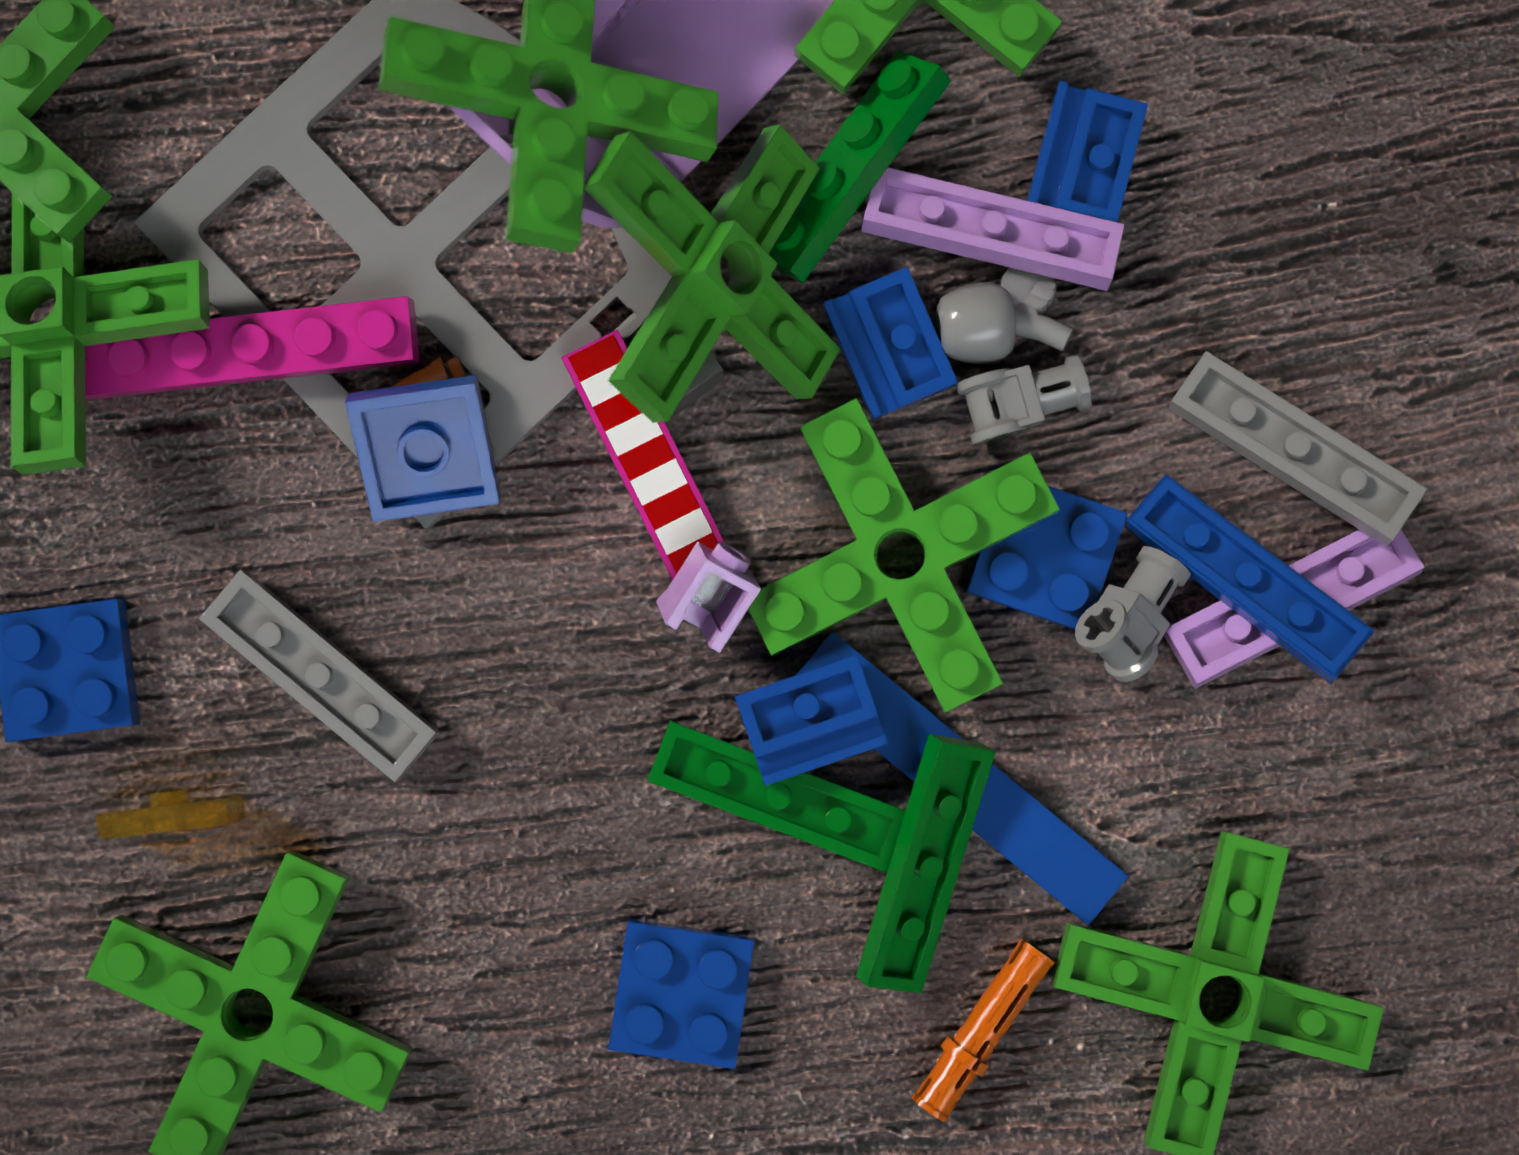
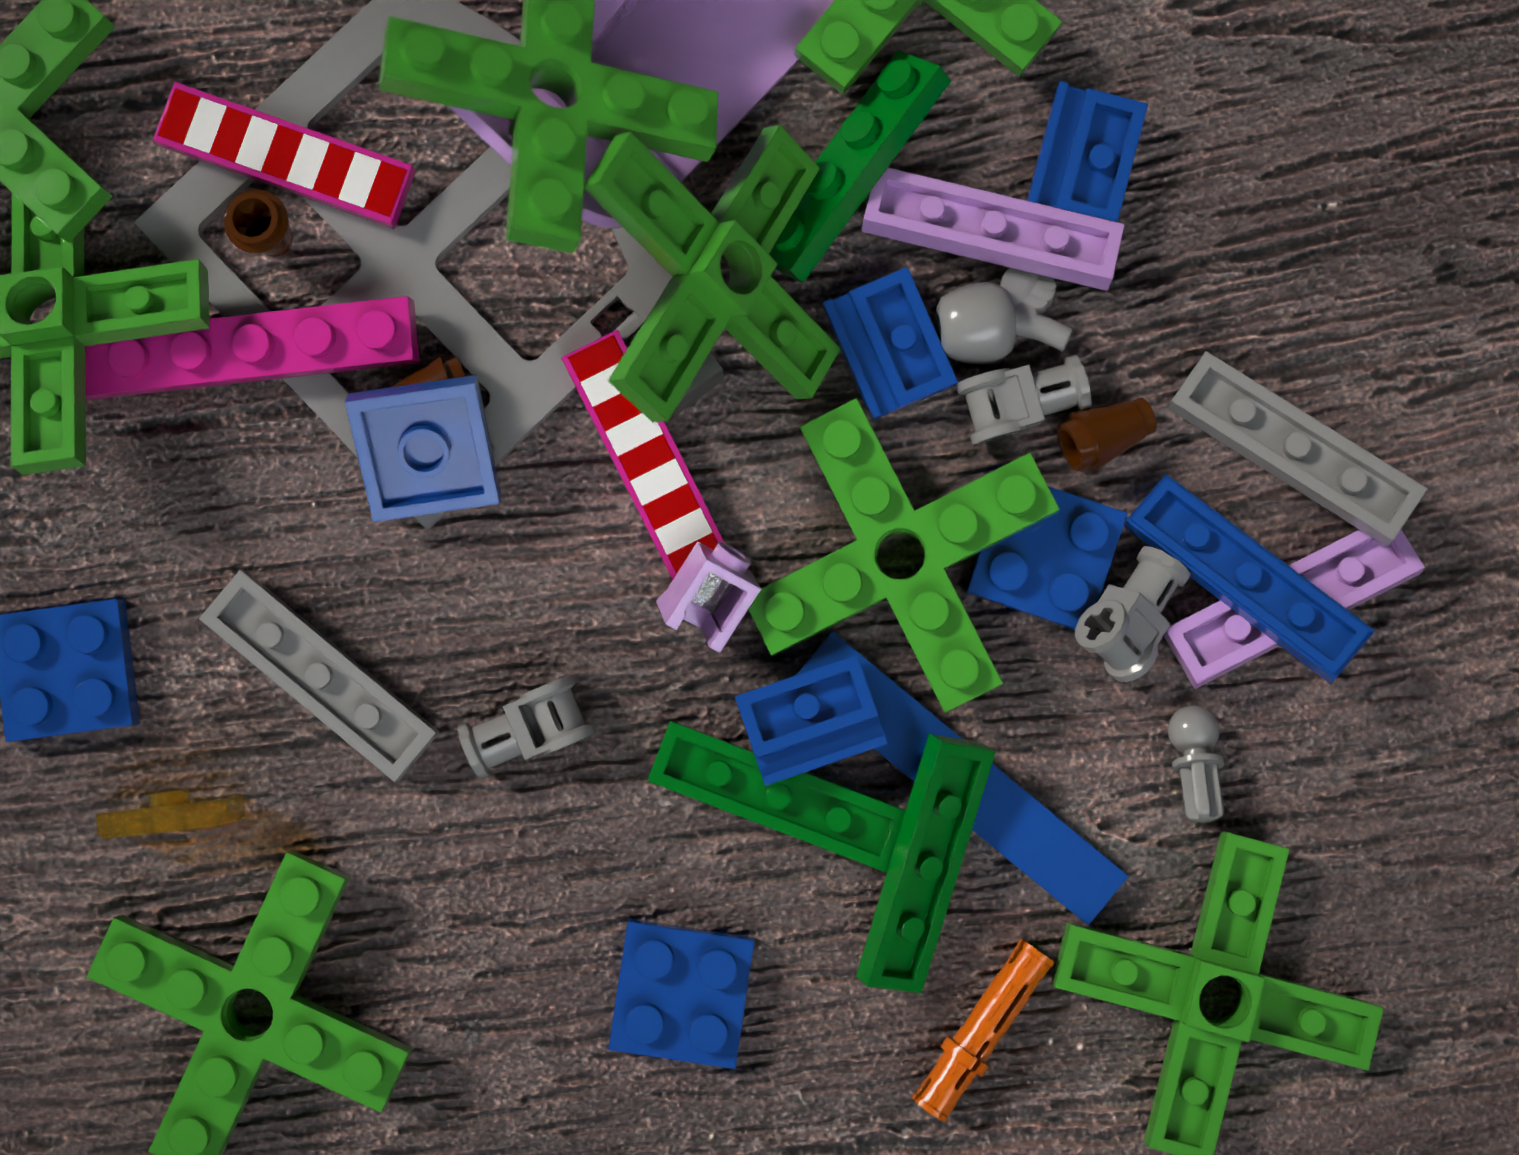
none -> tile [153,82,416,229]
none -> reddish brown cone [224,189,293,256]
none -> light grey connector [457,675,596,779]
none -> reddish brown cone [1057,397,1157,471]
none -> light grey axle [1168,705,1224,823]

